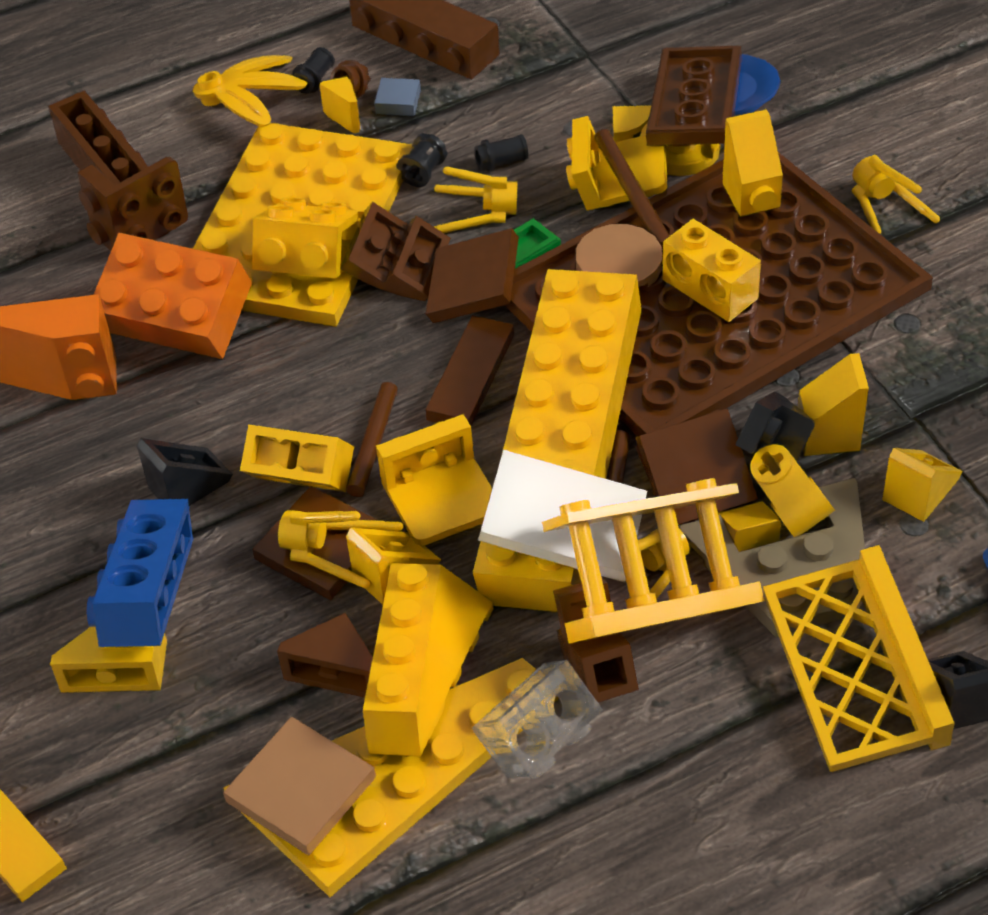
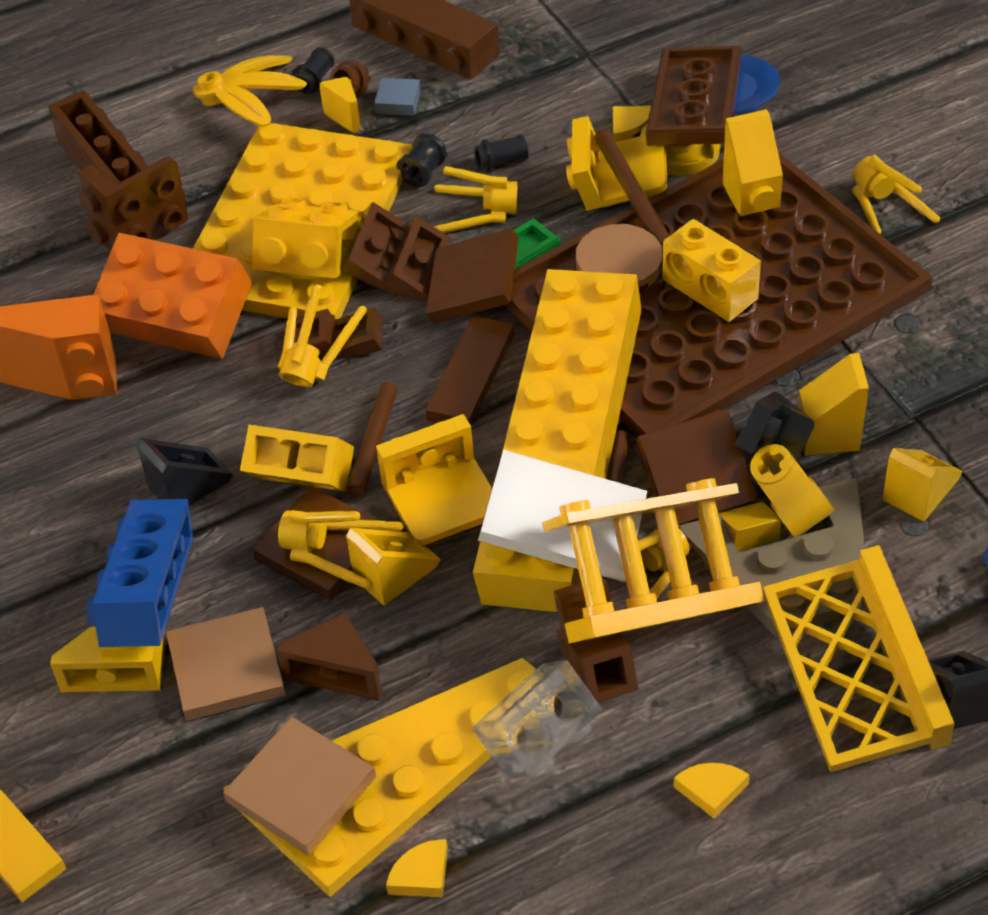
yellow wedge [363,563,493,756] -> none
none -> medium nougat tile [166,607,286,721]
none -> yellow plant [277,284,367,388]
none -> reddish brown slope [294,307,382,360]
none -> yellow tile [386,839,448,898]
none -> yellow tile [674,763,750,819]

